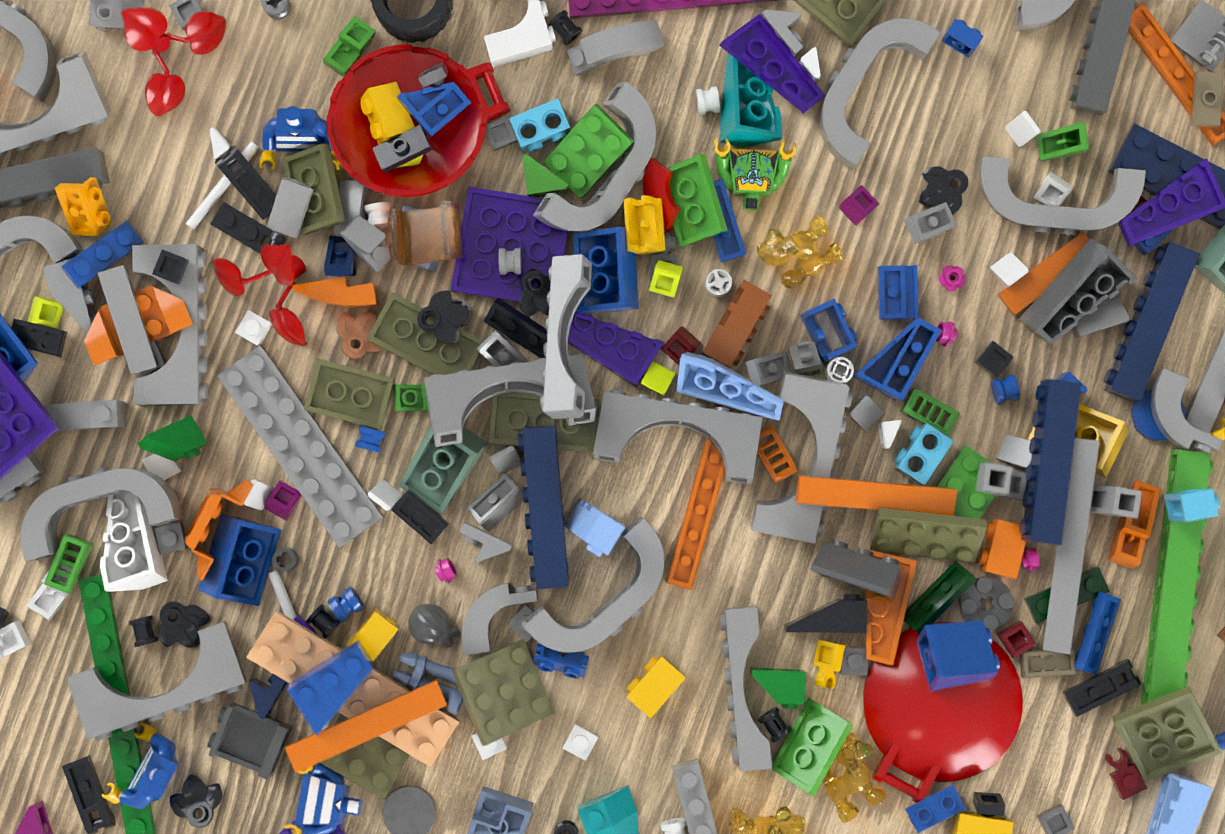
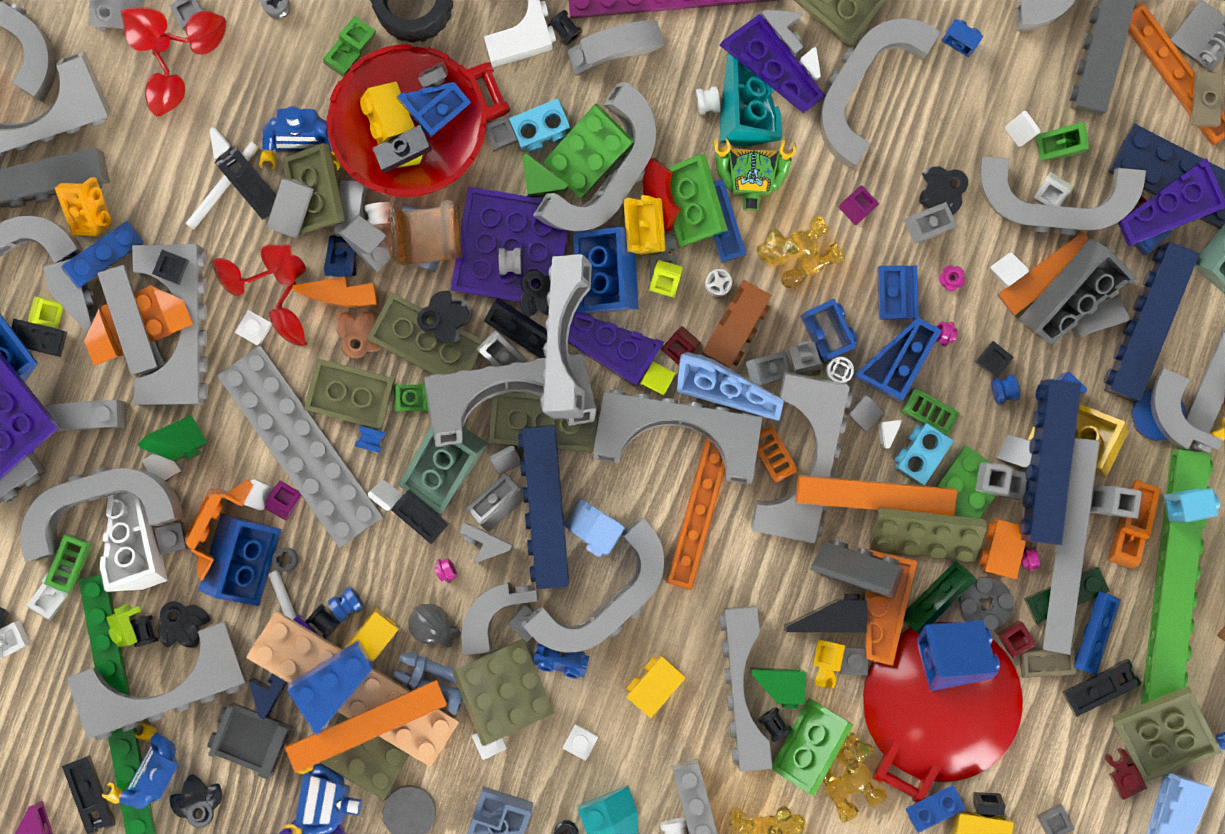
black plate [210,202,287,254] -> none
none -> lime bracket [106,603,141,647]

